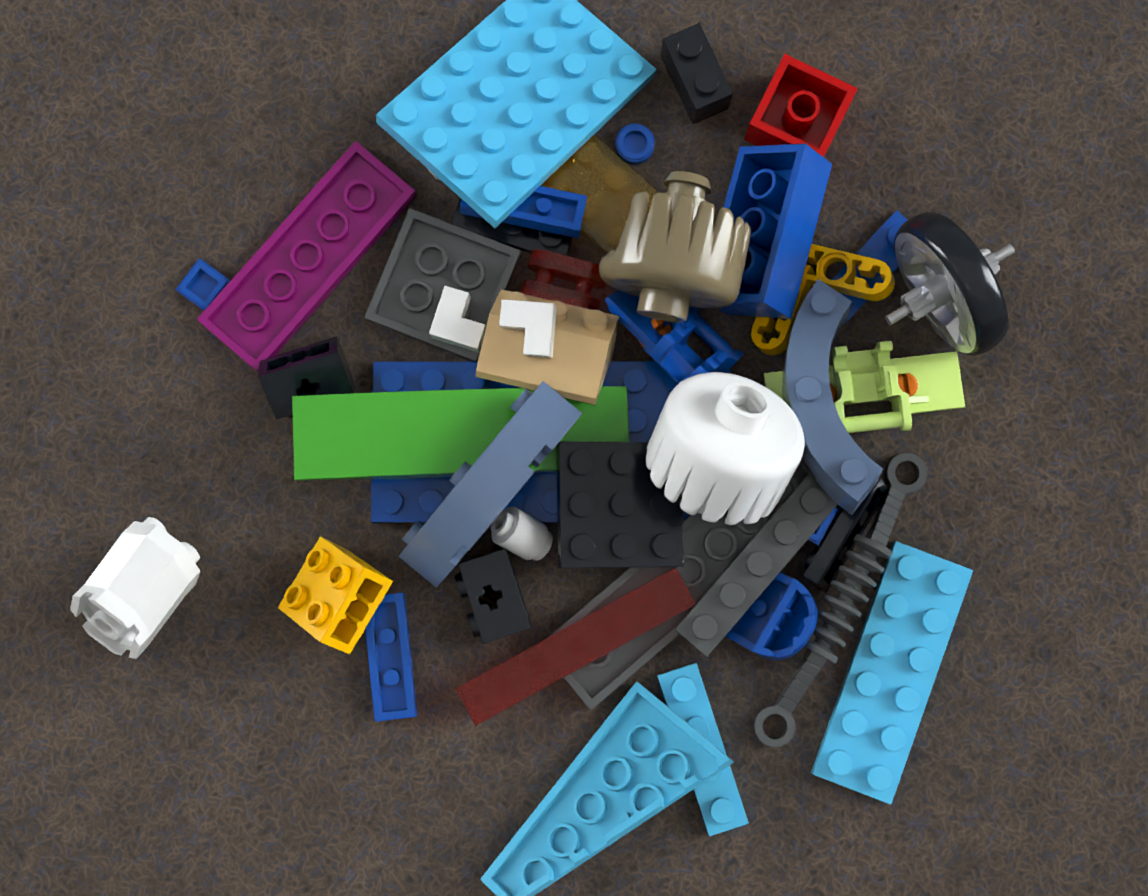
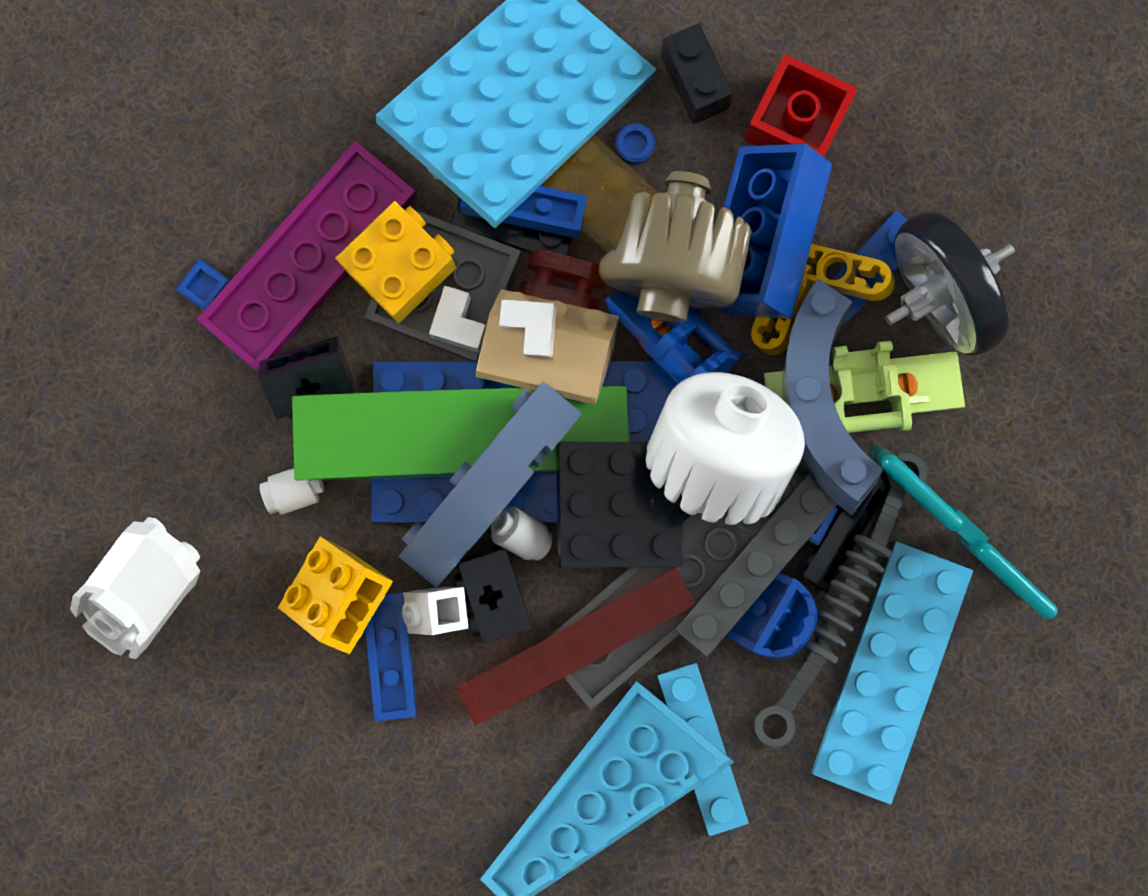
none -> white brick [260,468,324,515]
none -> yellow brick [335,201,457,324]
none -> white brick [402,587,468,635]
none -> teal bar [869,445,1057,619]

